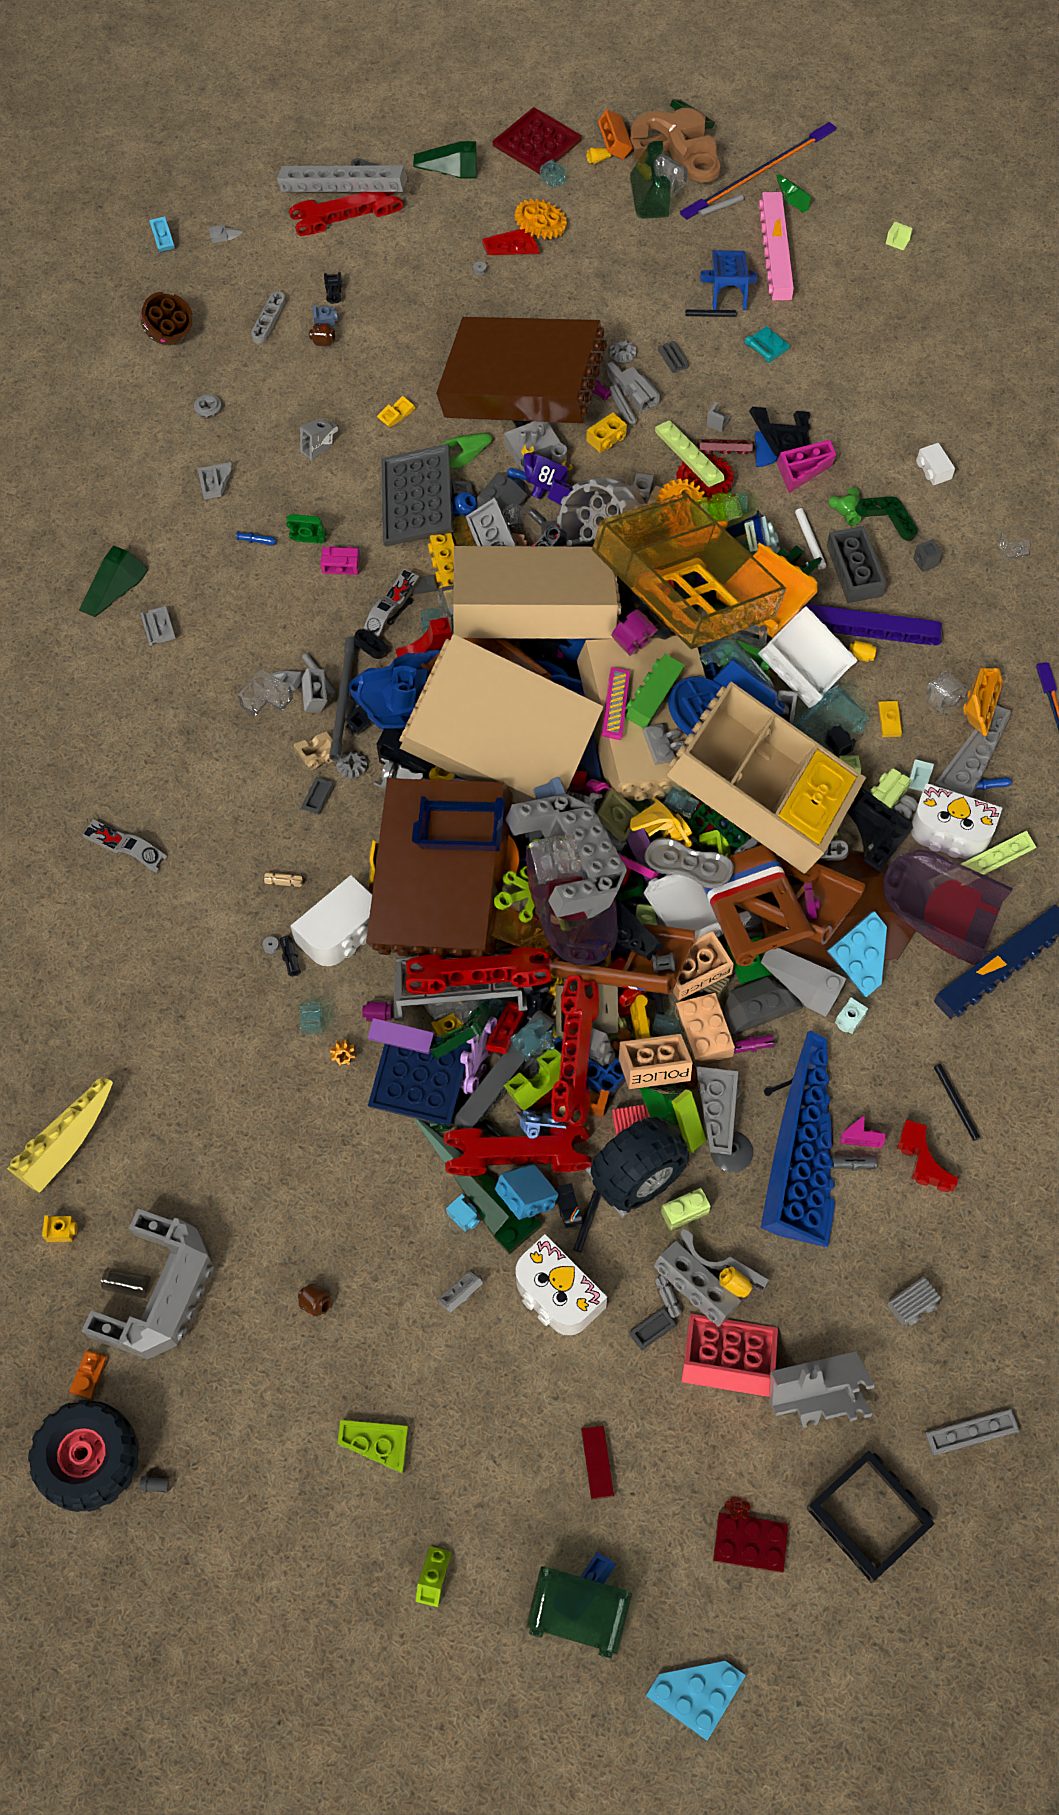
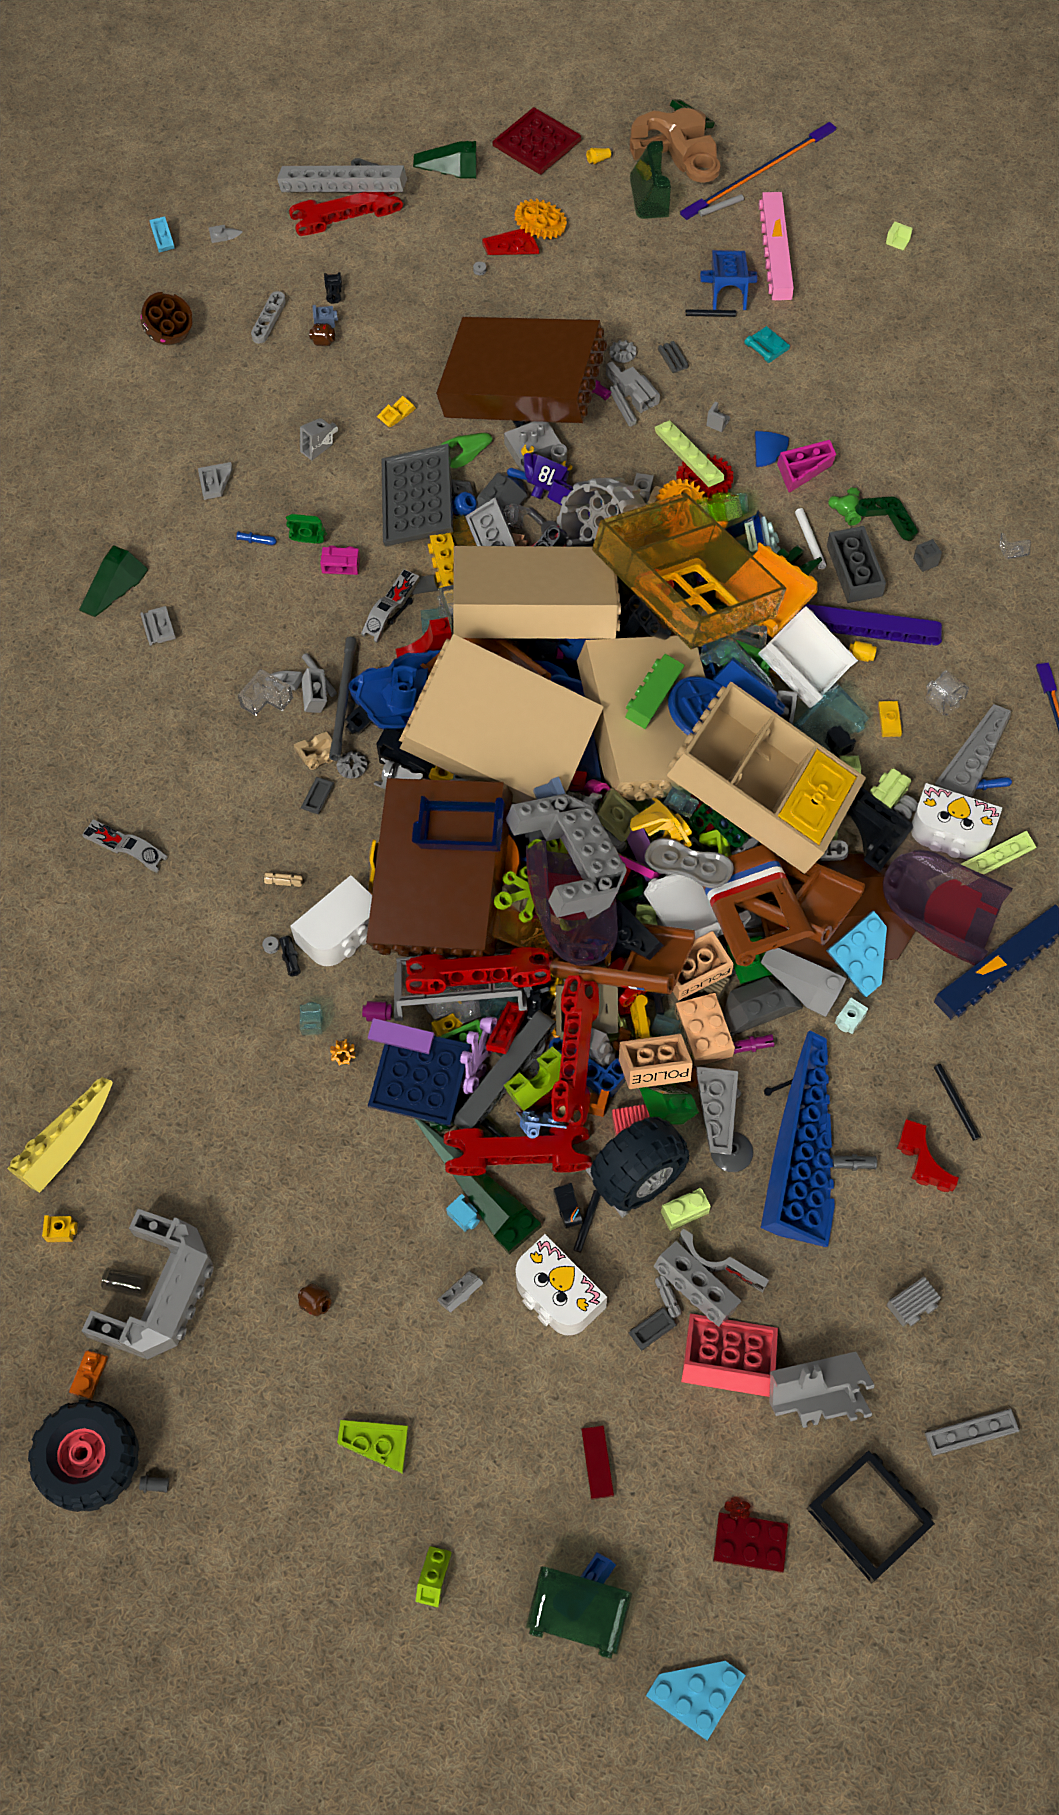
light grey gear [194,394,222,418] -> none
black plate [354,629,387,659] -> none
dark green beam [429,1003,492,1059] -> none
dark azure brick [495,1164,559,1220] -> none
clear light blue animal [510,1019,555,1062] -> none
clear brick [529,835,584,884] -> none
clear light blue brick [540,159,565,189] -> none
yellow brick [586,412,627,453] -> none
orange brick [598,109,633,160] -> none
tile [601,667,630,740] -> none
magenta brick [611,609,658,656] -> none
light grey hinge [642,724,685,765] -> none
clear brick [651,153,688,202] -> none
dark grey bush [652,952,676,973] -> none
lime tile [672,1089,706,1153] -> none
dark red plate [697,439,753,454] -> none
yellow brick [719,1267,752,1298] -> none
black wing [749,406,810,457] -> none
green slope [776,174,812,213] -> none
magenta plate [804,883,820,919] -> none
dark pink slope [839,1116,885,1148] -> none
light aqua panel [909,759,934,792] -> none
white brick [916,443,955,485] -> none
light orange wedge [964,668,1003,736] -> none

